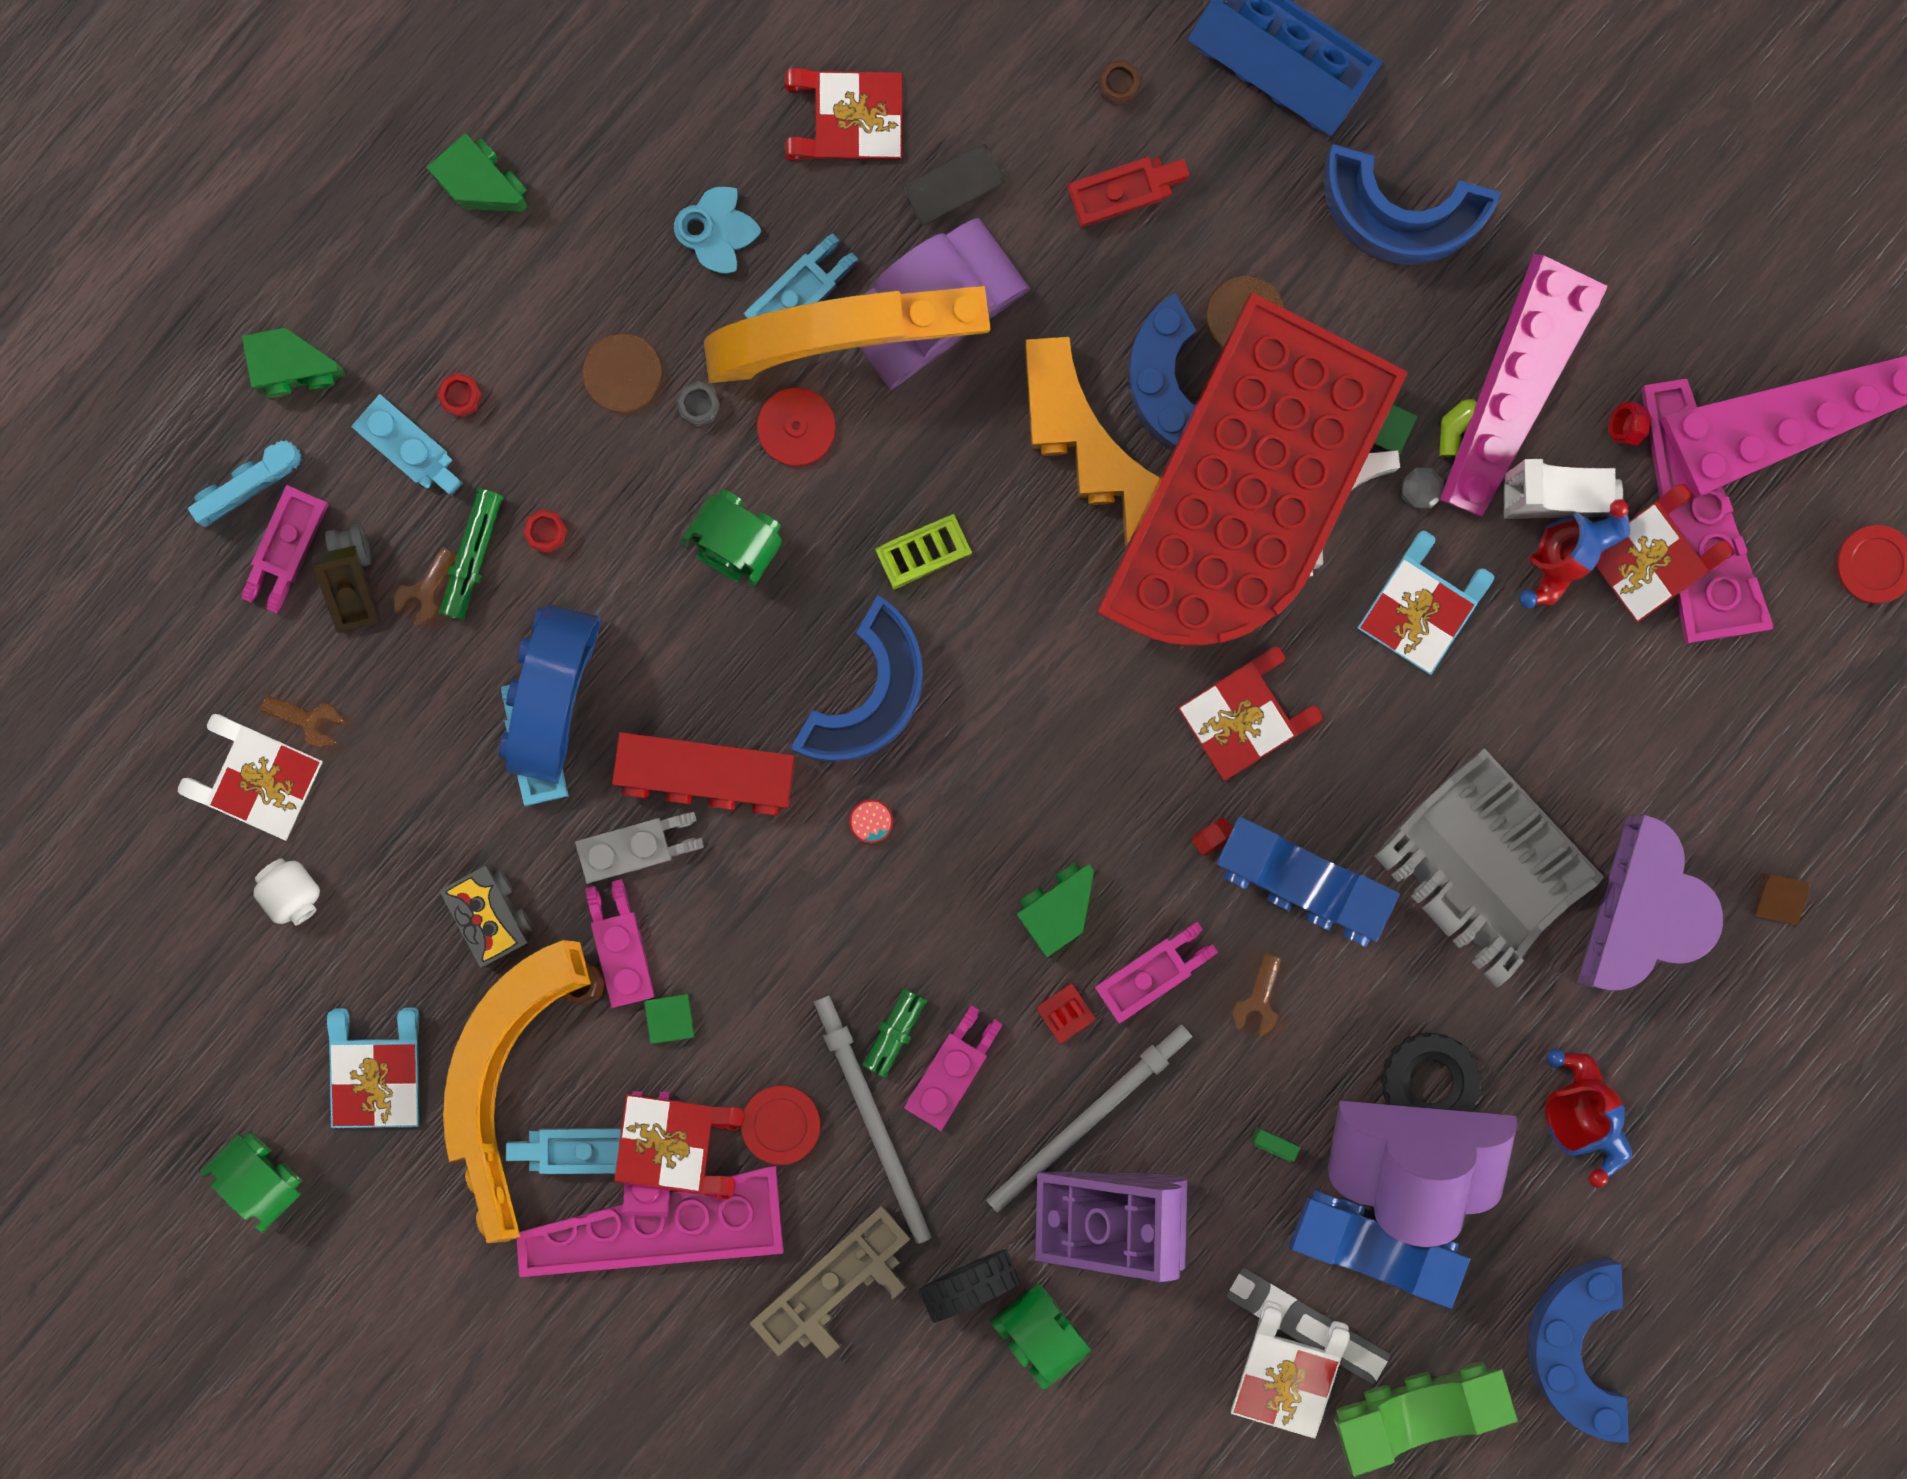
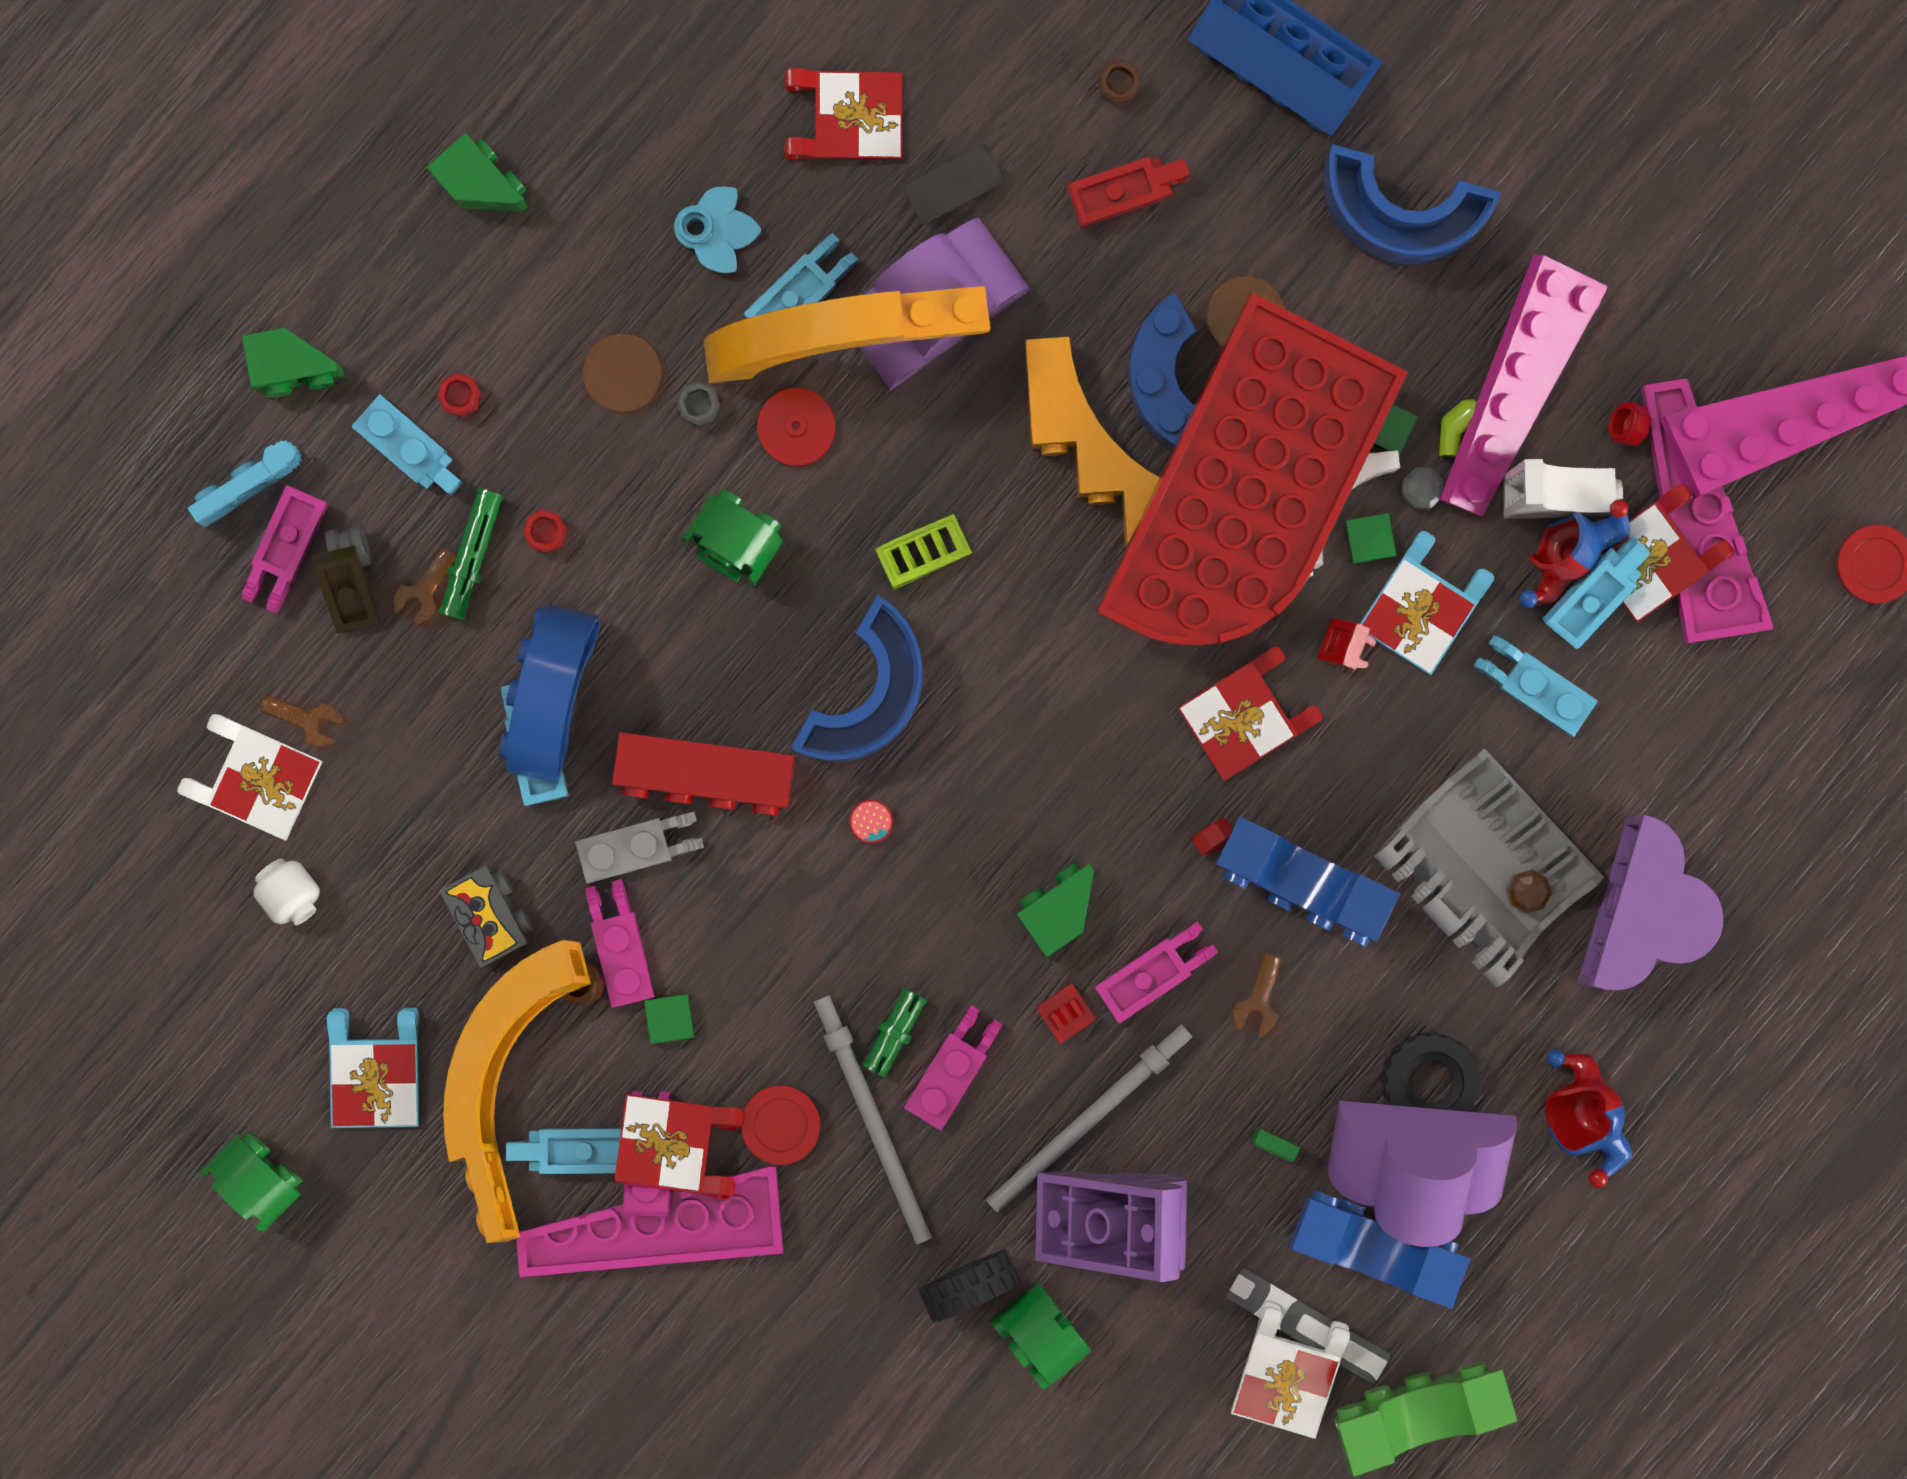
dark tan hinge [749,1205,911,1359] -> none
blue brick [1527,1258,1629,1443] -> none
reddish brown slope [1754,874,1811,925] -> none
none -> red tile [1317,618,1376,670]
none -> green tile [1344,513,1397,565]
none -> medium azure hinge [1474,635,1598,738]
none -> reddish brown tile [1505,870,1552,913]
none -> medium azure hinge [1542,536,1651,649]

